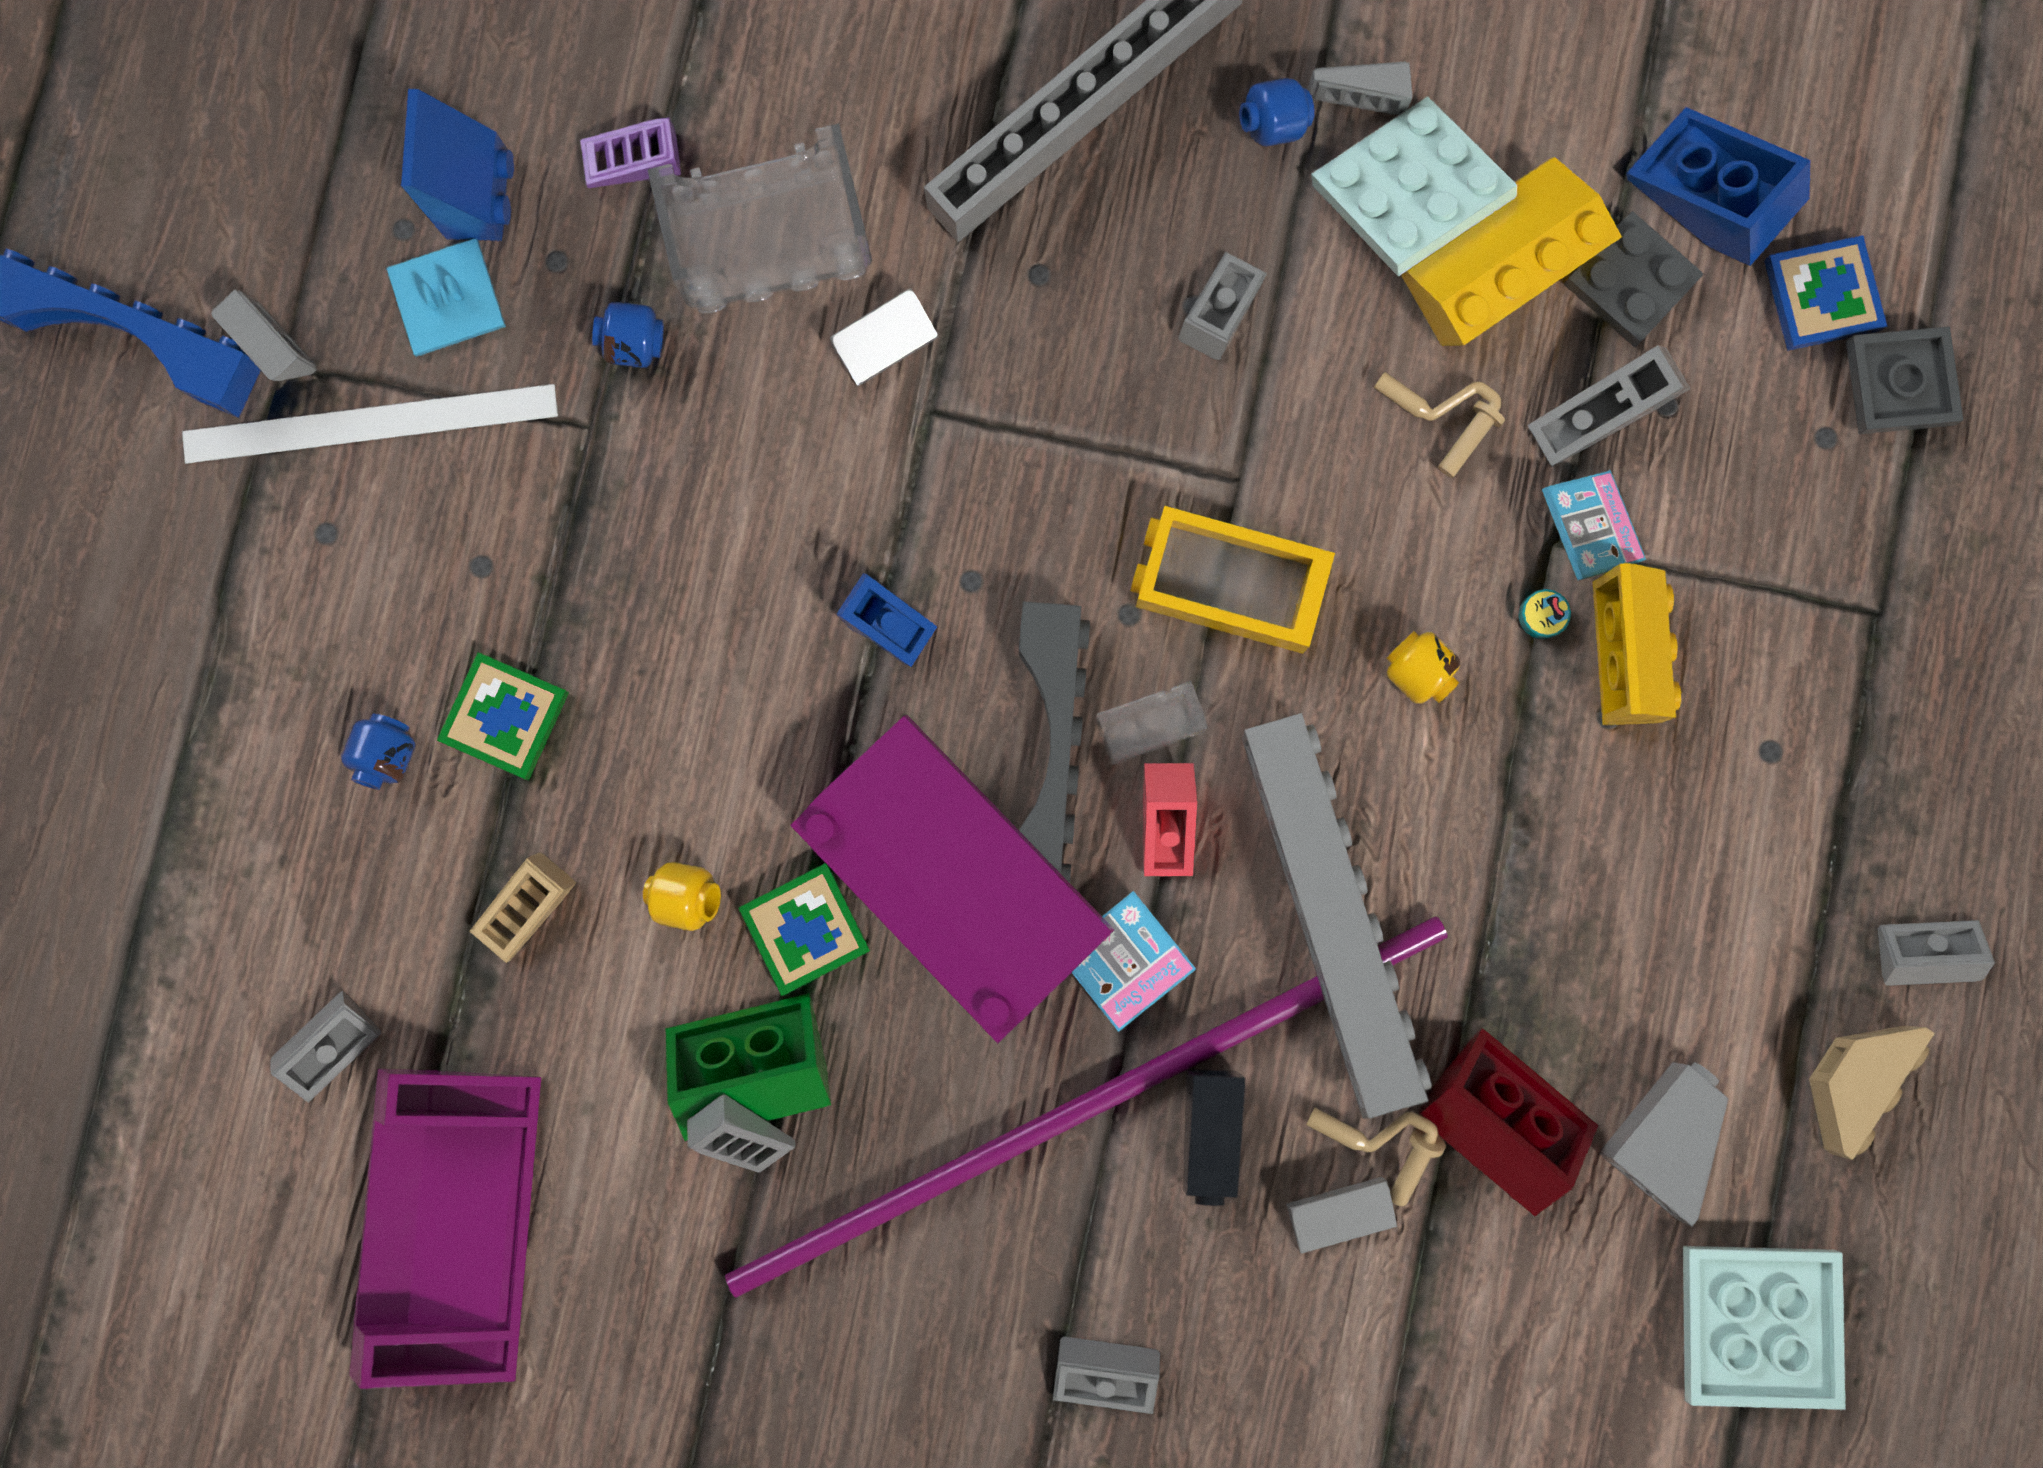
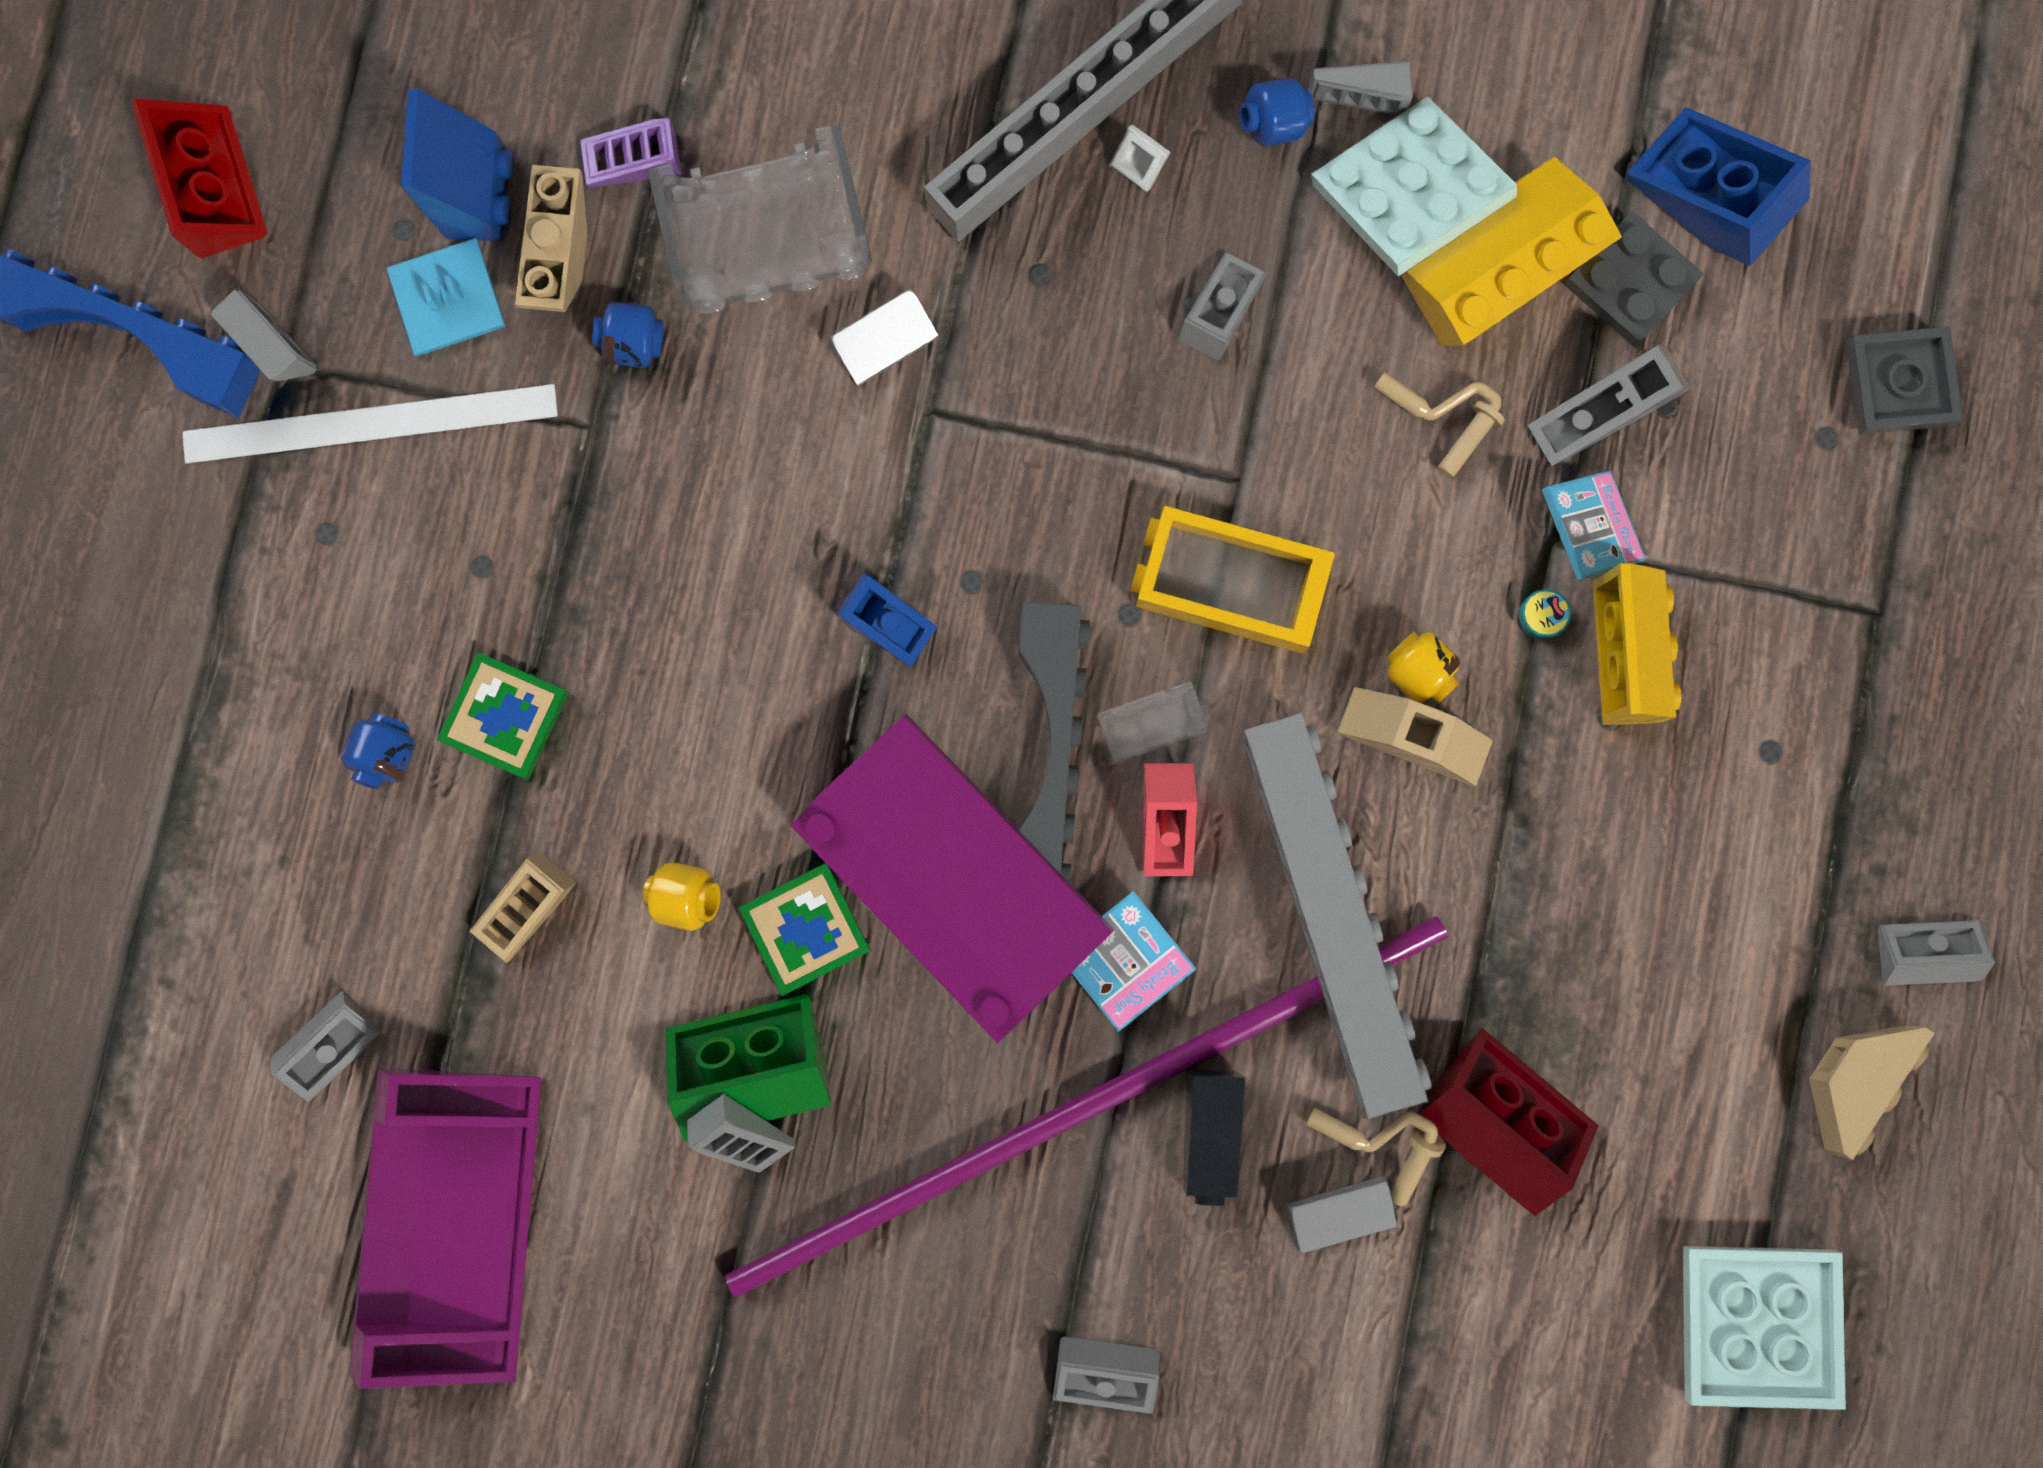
light grey slope [1598,1062,1729,1226] -> none
tile [1764,235,1887,351] -> none
none -> red slope [131,98,268,259]
none -> tan slope [515,165,588,312]
none -> white slope [1109,124,1170,192]
none -> tan slope [1337,687,1493,787]

